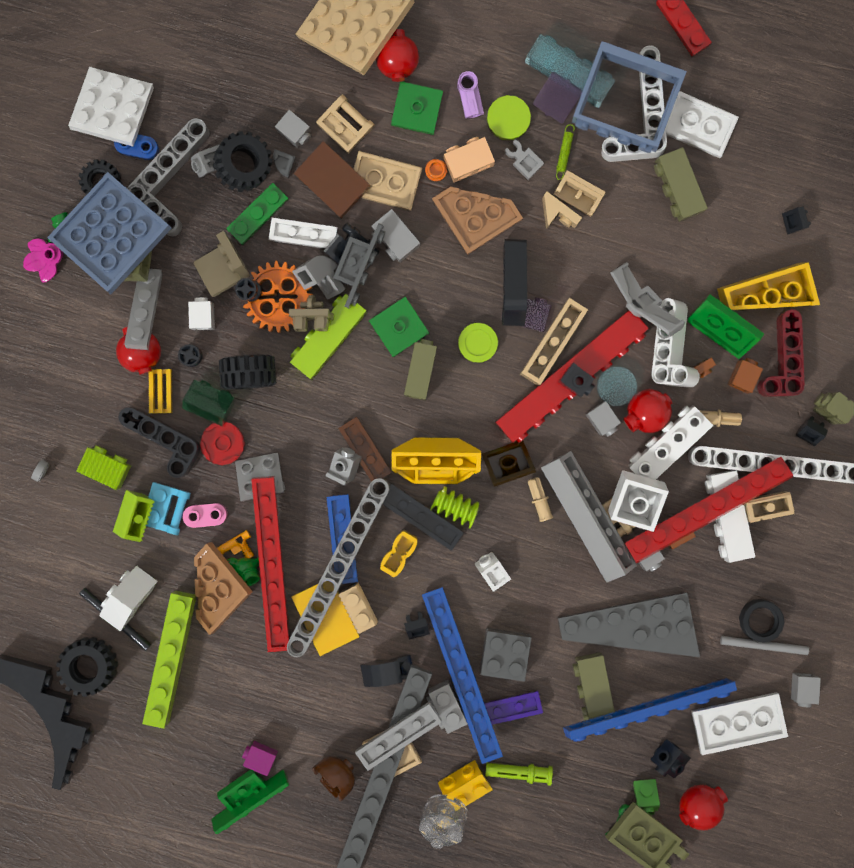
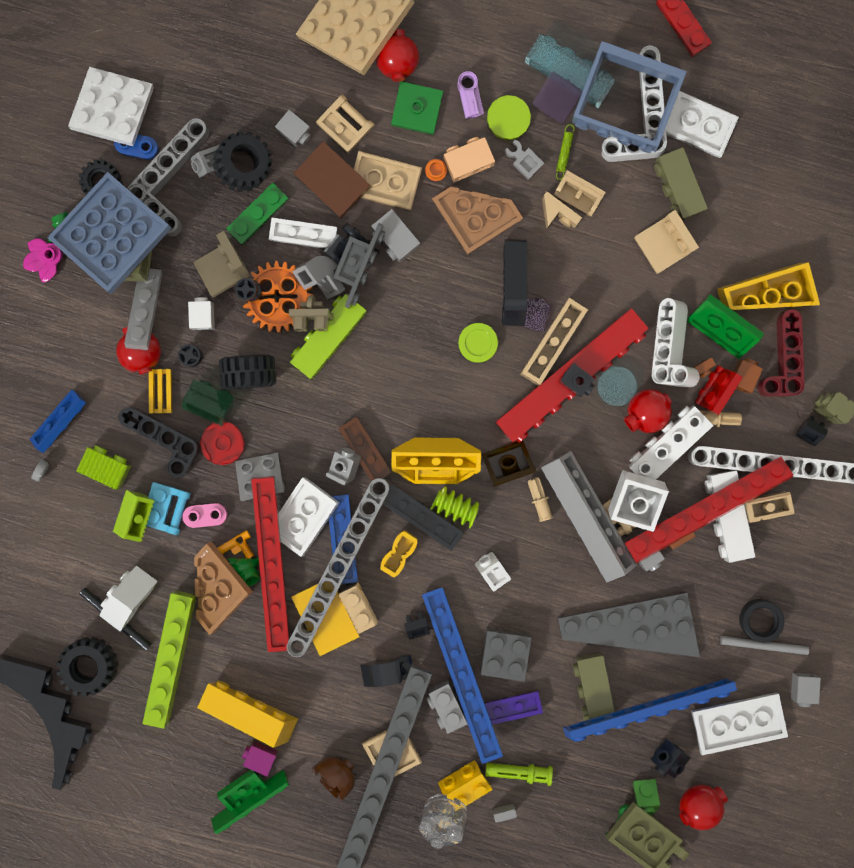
dark grey tile [273,149,296,179] -> none
light grey plate [355,701,442,771] -> none
green plate [369,297,429,357] -> none
olive brick [404,339,437,401] -> none
light grey brick [585,401,621,437] -> none
light grey plate [610,262,685,337] -> none
black tile [782,206,811,235] -> none
none -> blue plate [29,389,86,453]
none -> yellow wedge [197,681,299,748]
none -> white plate [278,477,340,557]
none -> light grey tile [493,803,517,823]
none -> tan bracket [634,210,699,274]
none -> red plate [694,365,743,415]

